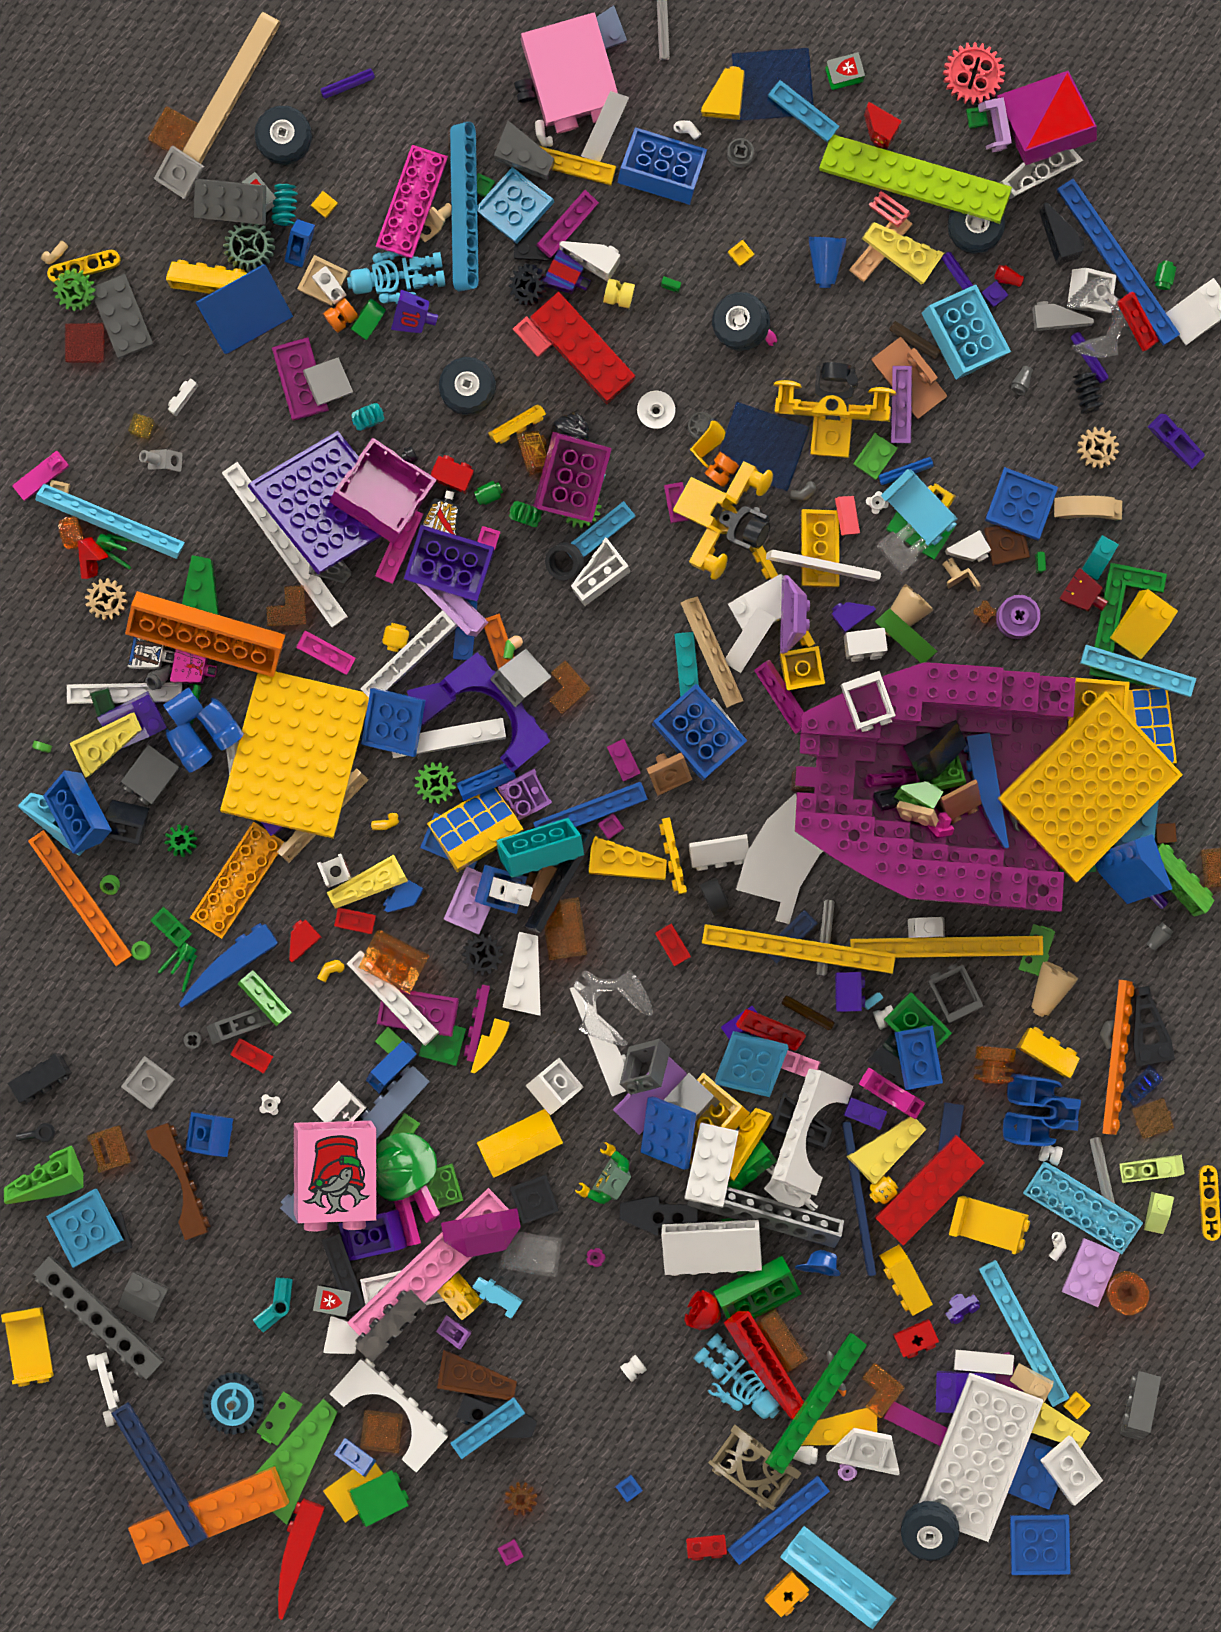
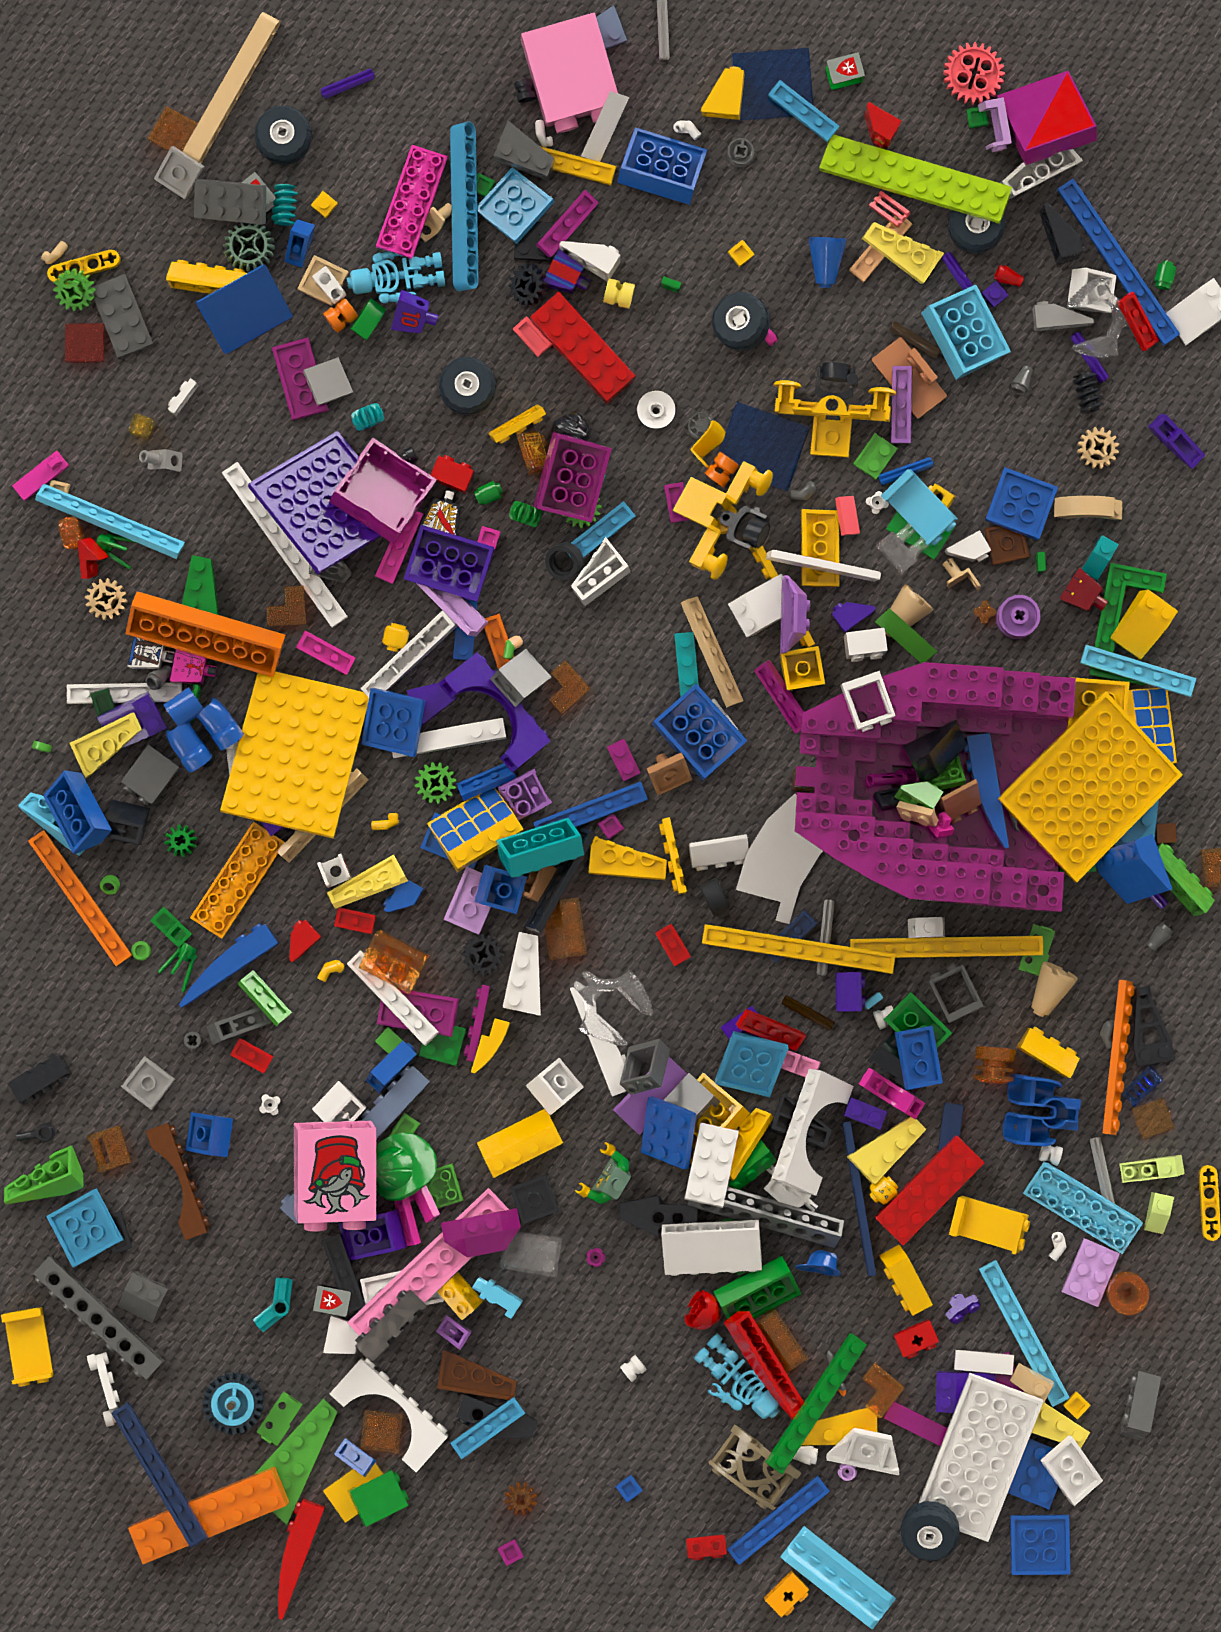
white torso [489,877,533,906] -> none
white sticker [725,607,776,673] -> none

